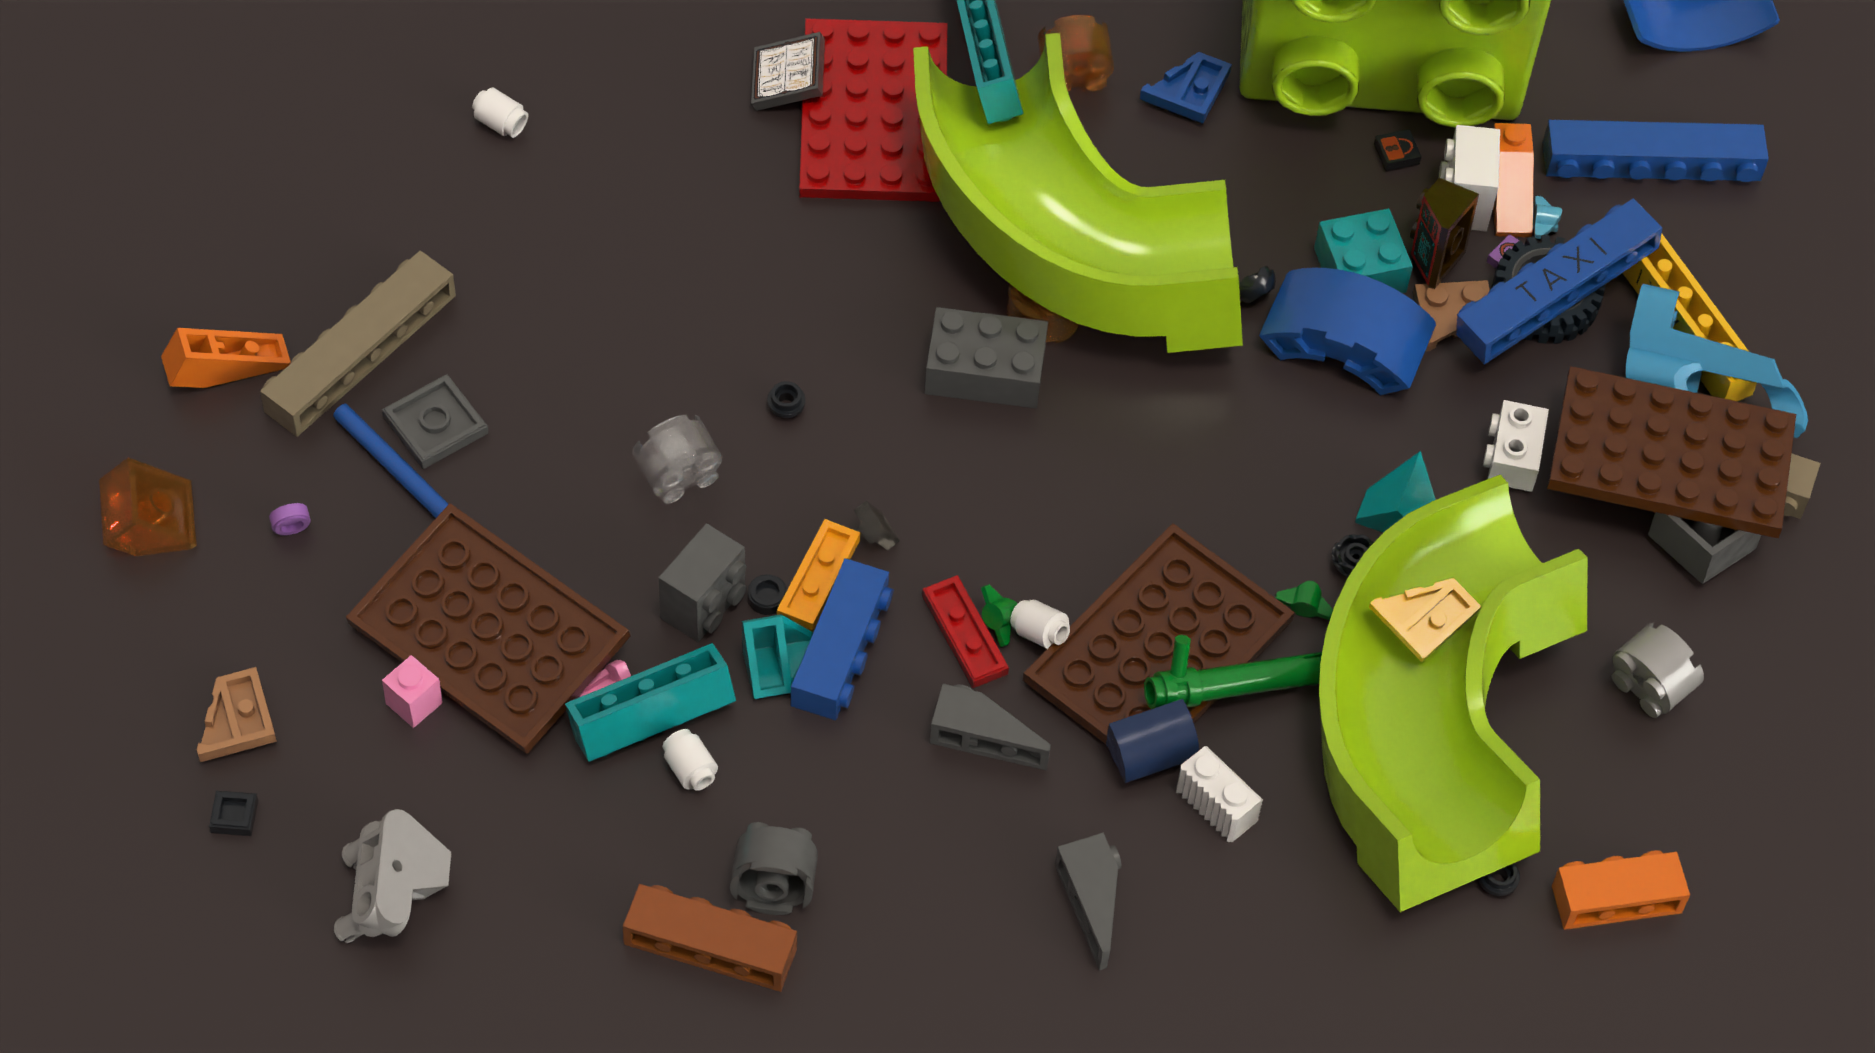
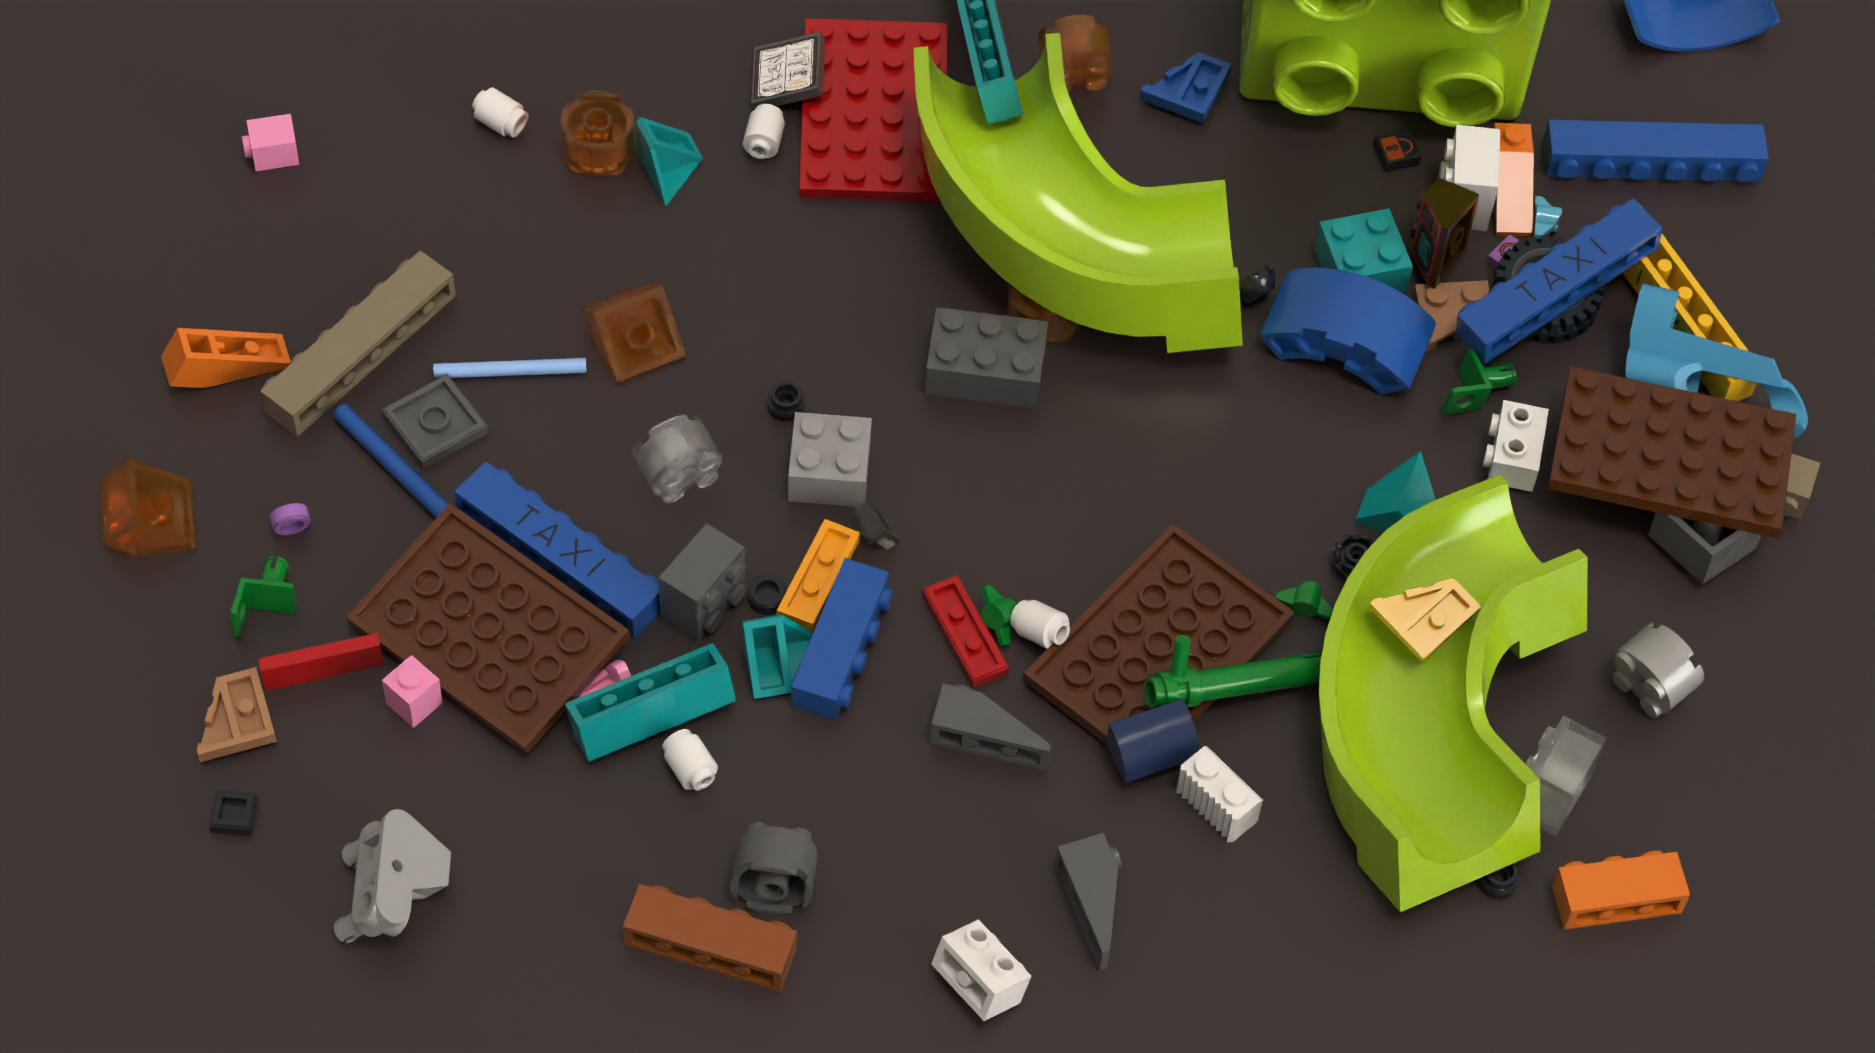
none -> green bracket [231,556,296,637]
none -> bright pink brick [242,114,300,171]
none -> red tile [258,633,384,691]
none -> light blue bar [433,358,587,379]
none -> blue brick [454,461,660,640]
none -> clear orange brick [560,90,635,175]
none -> clear orange slope [581,281,686,383]
none -> teal slope [636,117,703,207]
none -> white brick [743,104,785,159]
none -> light grey brick [788,412,872,507]
none -> white brick [931,919,1032,1021]
none -> green bracket [1441,349,1517,415]
none -> clear brick [1526,715,1607,836]

